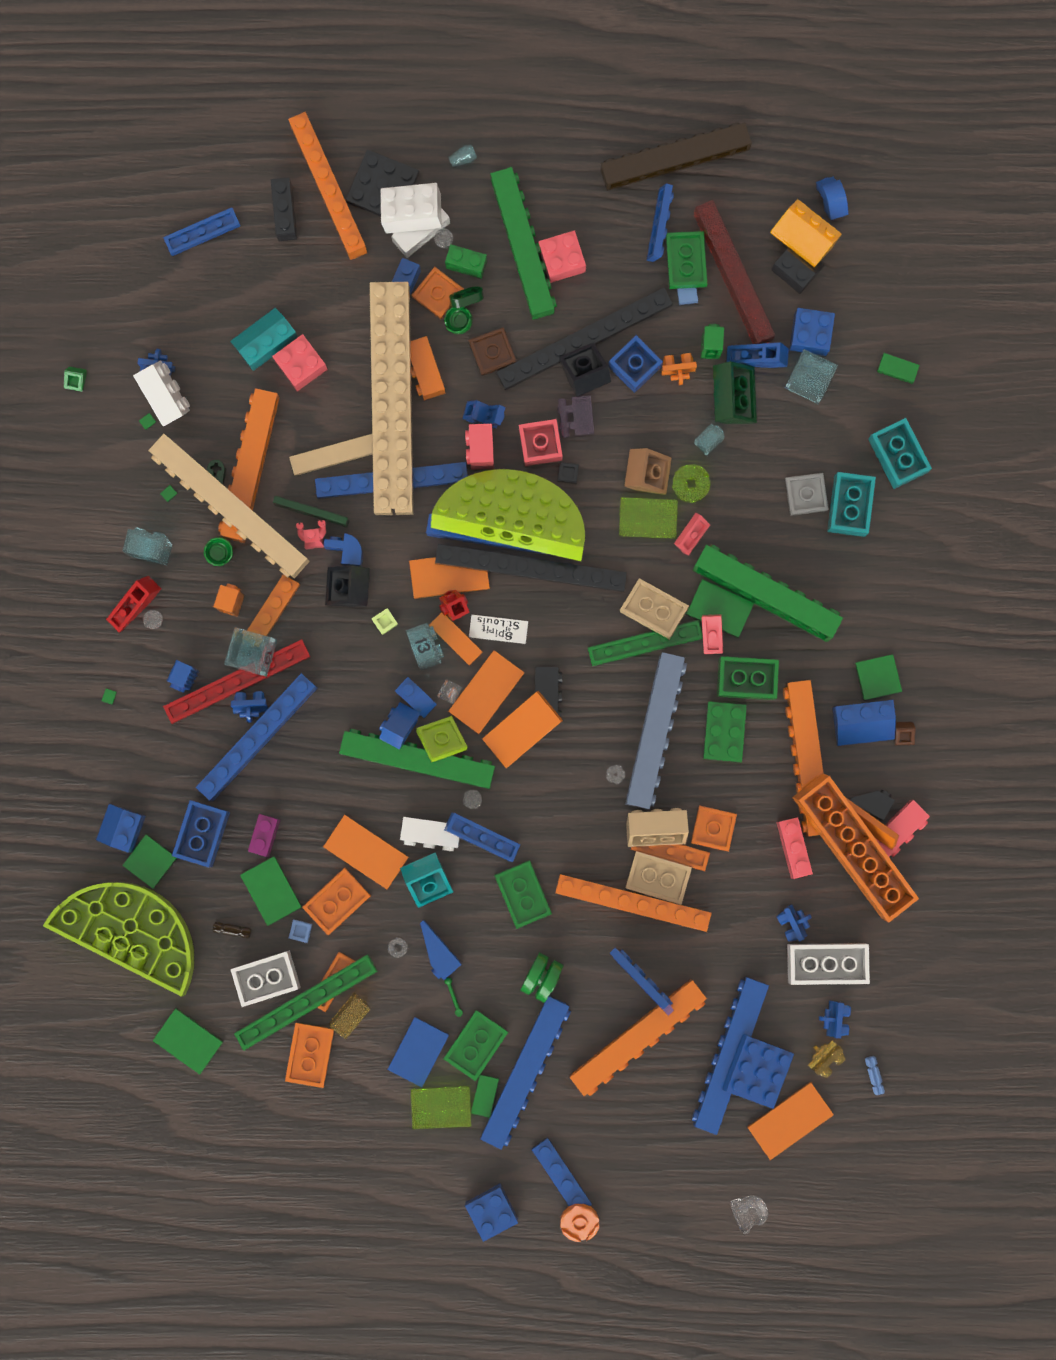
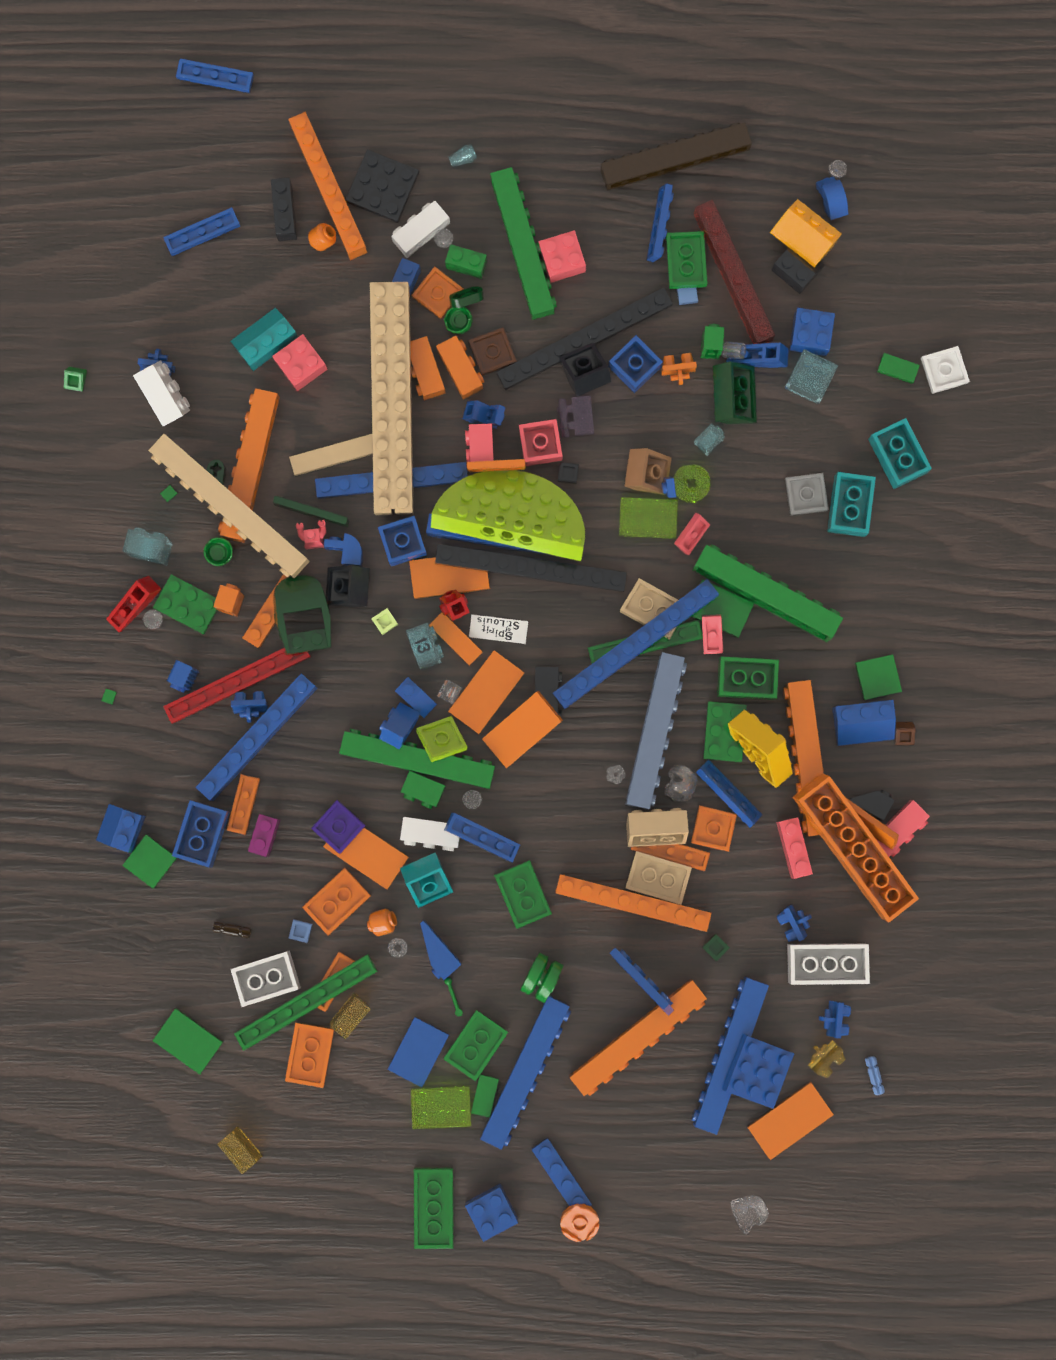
lime brick [43,882,194,997] -> none
green window [139,413,156,430] -> none
clear light blue brick [224,627,277,677] -> none
green tile [240,856,302,926] -> none
white brick [381,183,442,234] -> none
none -> green plate [153,574,218,635]
none -> blue plate [176,59,254,93]
none -> clear yellow hinge [217,1126,262,1174]
none -> orange tile [227,774,260,835]
none -> dark green slope [273,575,331,655]
none -> orange head [308,223,336,251]
none -> dark purple tile [311,800,366,854]
none -> orange head [367,908,397,936]
none -> blue brick [378,516,427,567]
none -> green brick [401,771,446,809]
none -> green tile [414,1167,454,1249]
none -> orange brick [436,336,484,399]
none -> orange tile [467,459,526,472]
none -> blue plate [553,579,719,710]
none -> blue plate [661,476,676,498]
none -> clear hair [664,764,698,802]
none -> blue plate [696,759,762,828]
none -> dark green plate [702,934,730,961]
none -> clear piece [721,342,746,359]
none -> yellow brick [728,710,793,788]
none -> clear plate [828,160,847,178]
none -> white plate [921,346,970,394]

